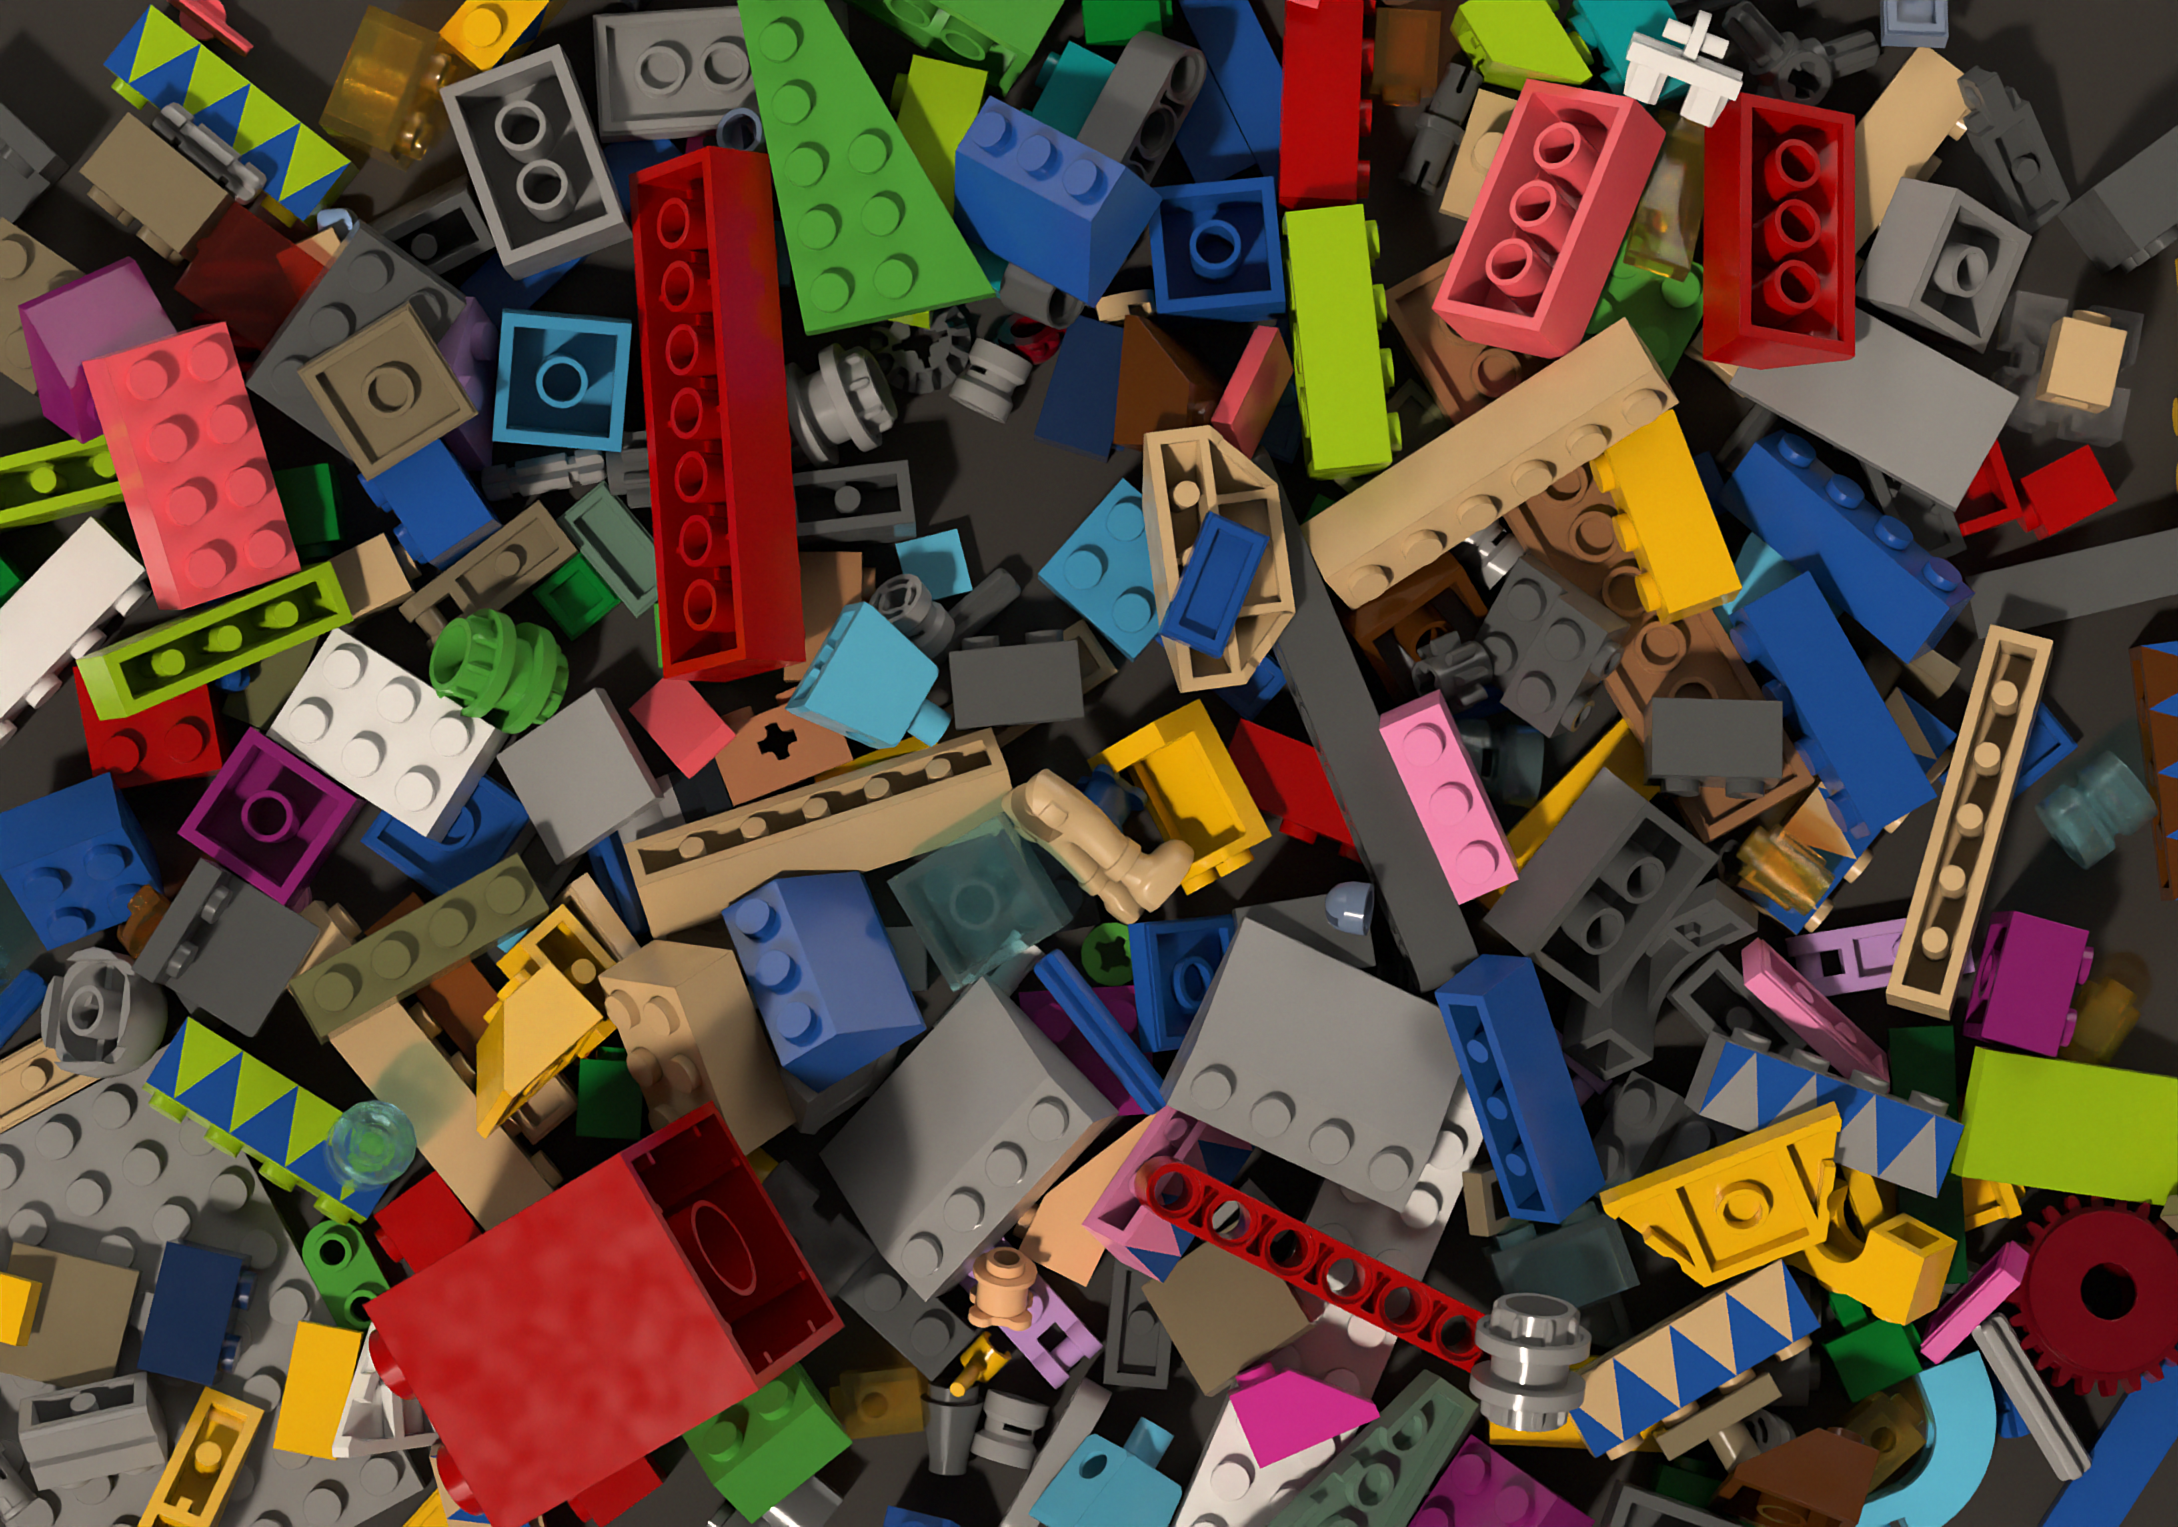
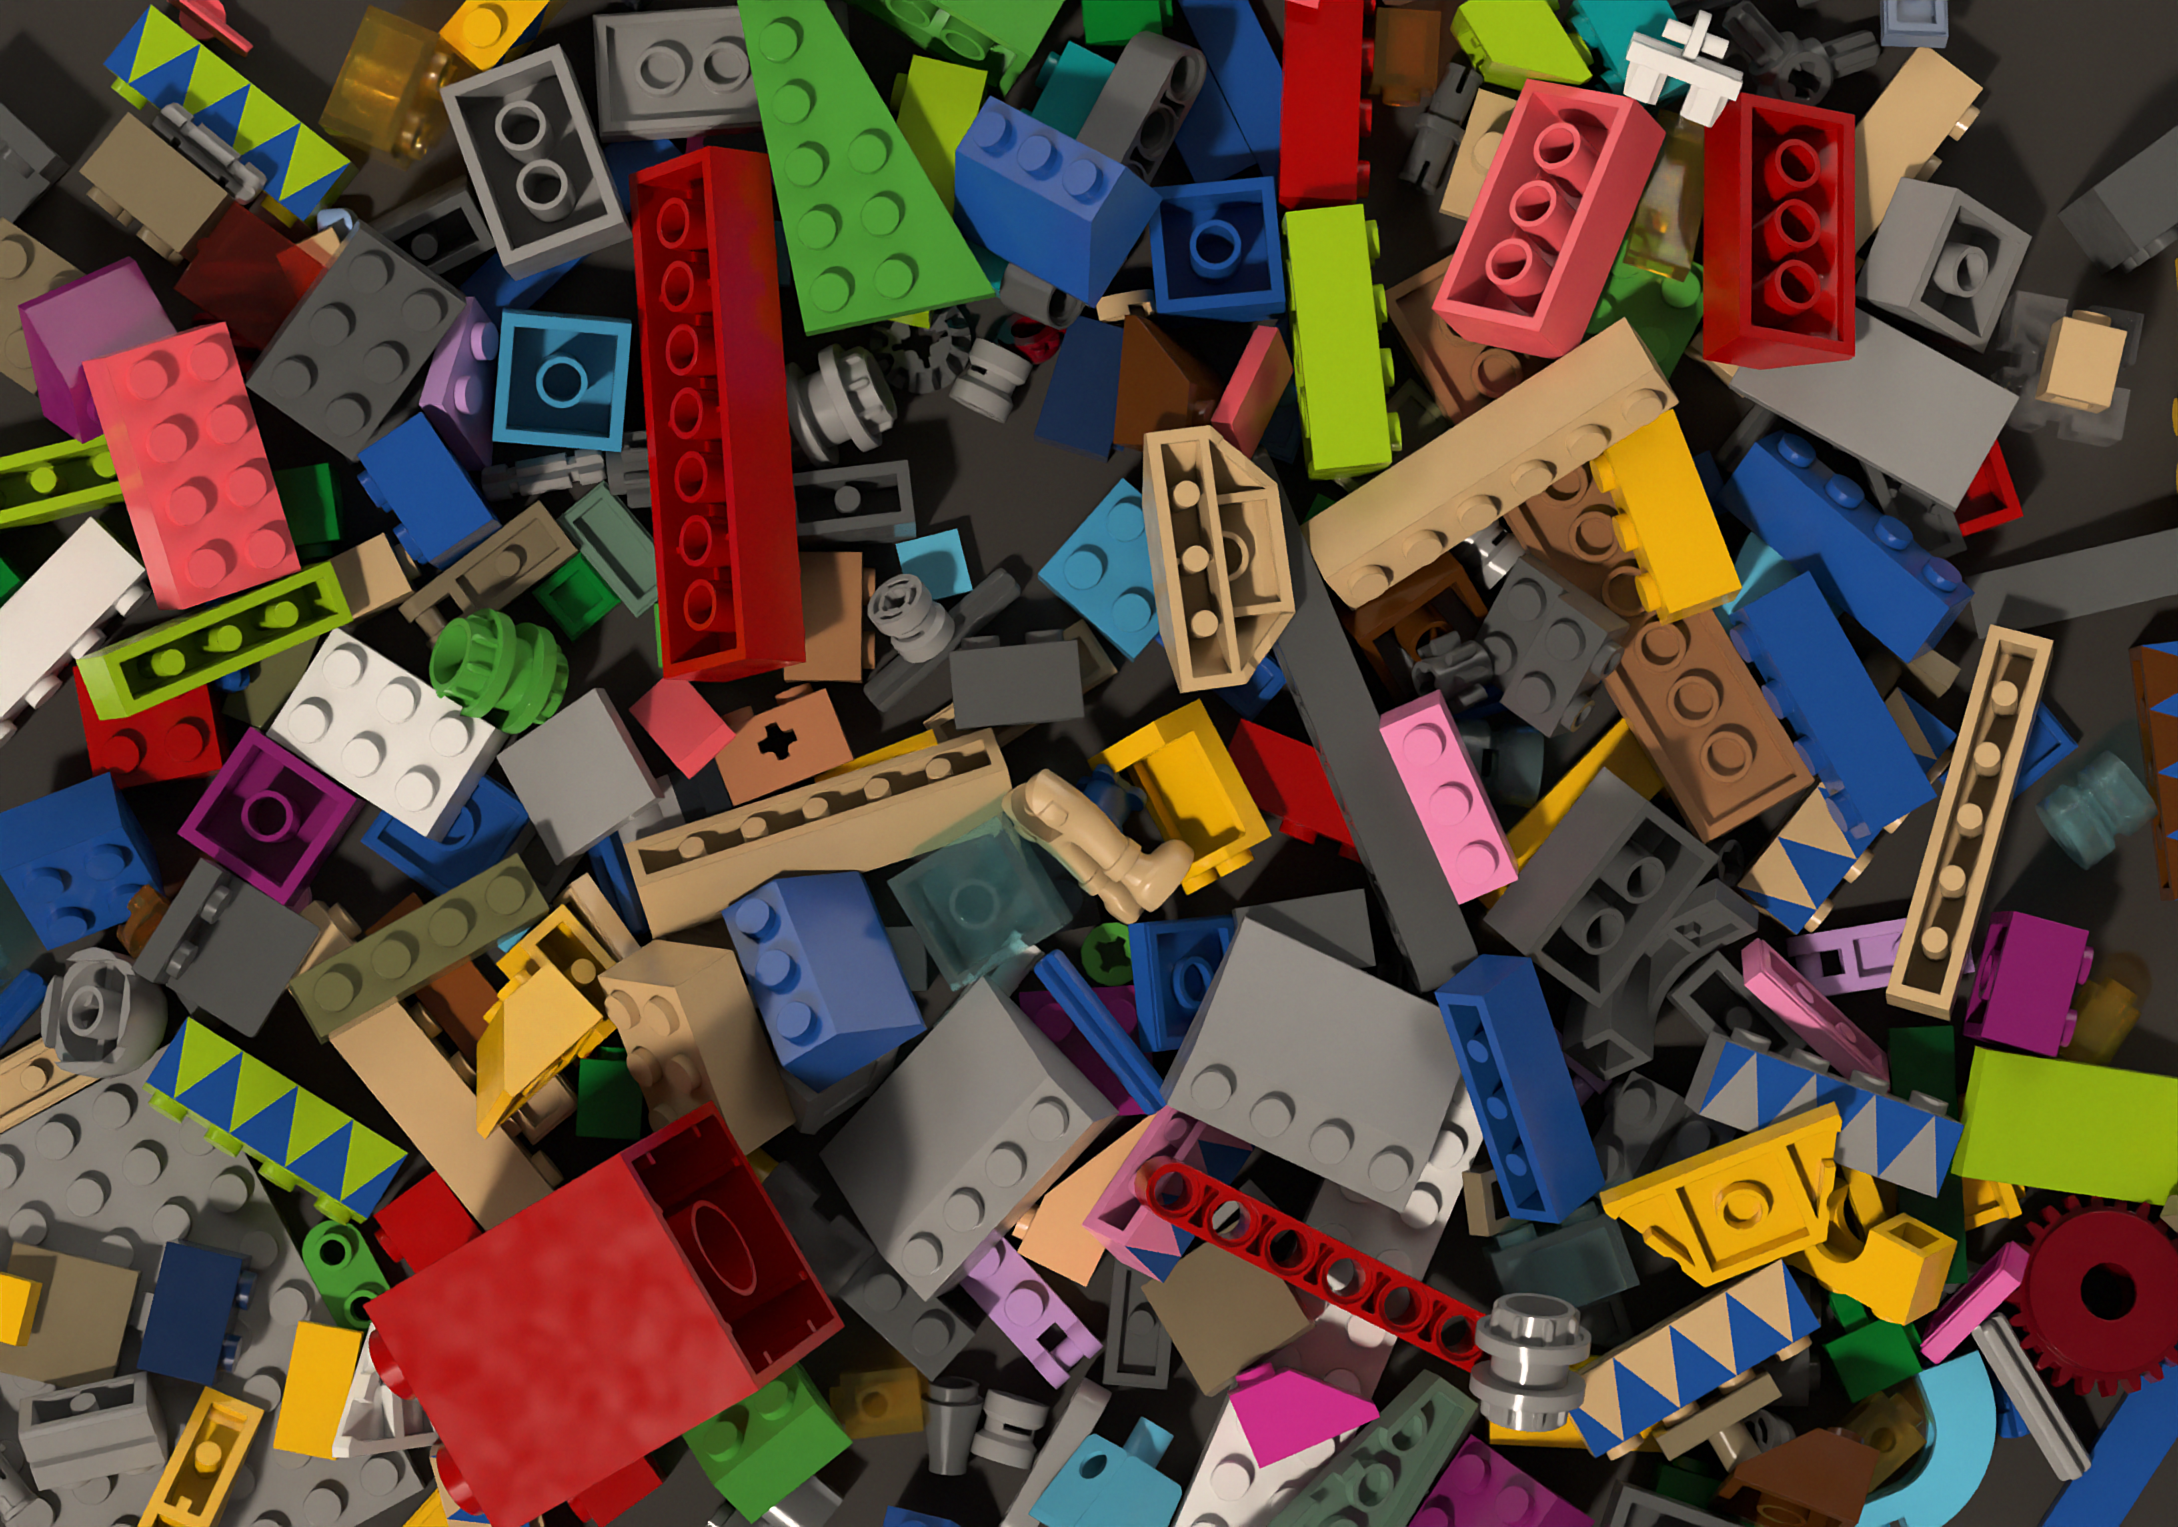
dark tan tile [297,300,479,482] -> none
clear light blue wheel [323,1100,417,1193] -> none
sand blue hinge [716,108,768,154] -> none
medium azure torso [785,601,951,749] -> none
yellow hand [950,1331,1012,1397] -> none
light nougat brick [968,1247,1038,1331] -> none
blue tile [1157,511,1270,659] -> none
sand blue hinge [1325,881,1374,936] -> none
dark grey brick [1643,697,1783,799] -> none
clear yellow brick [1736,823,1835,916] -> none
dark grey hinge [1957,66,2073,235] -> none
red brick [2013,444,2118,541] -> none

